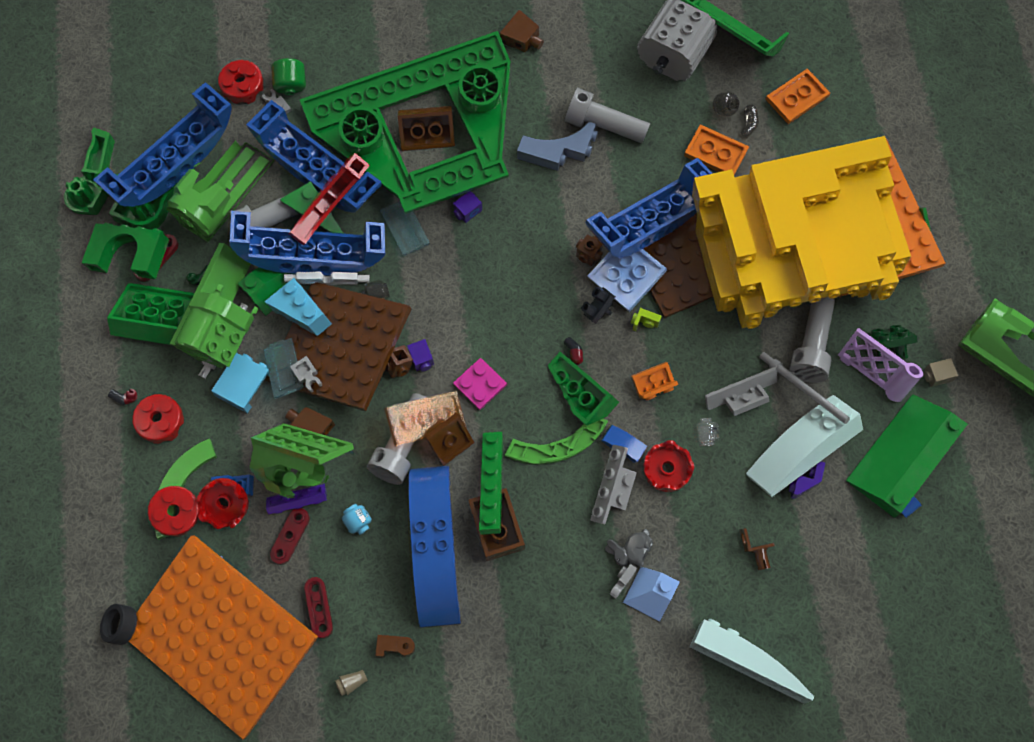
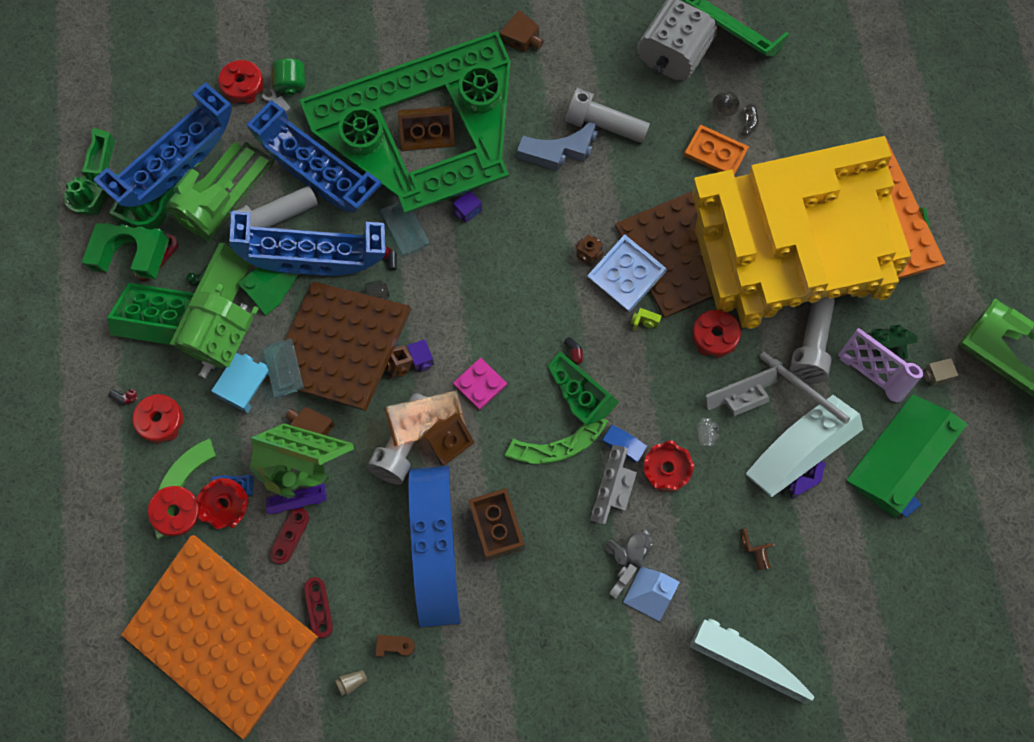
black tyre [100,603,137,645] -> none
medium azure wedge [265,278,332,336] -> none
green wing [280,181,344,234] -> none
white piece [284,272,369,285] -> none
red arch [288,153,370,245] -> none
light grey plate [290,356,322,393] -> none
medium azure head [342,504,372,535] -> none
green plate [479,432,503,535] -> none
black hips [581,287,616,324] -> none
blue slope [585,158,713,258] -> none
orange bracket [631,362,678,400] -> none
orange plate [765,69,830,124] -> none
none -> black arm [383,246,397,271]
none -> red plate [692,310,741,358]

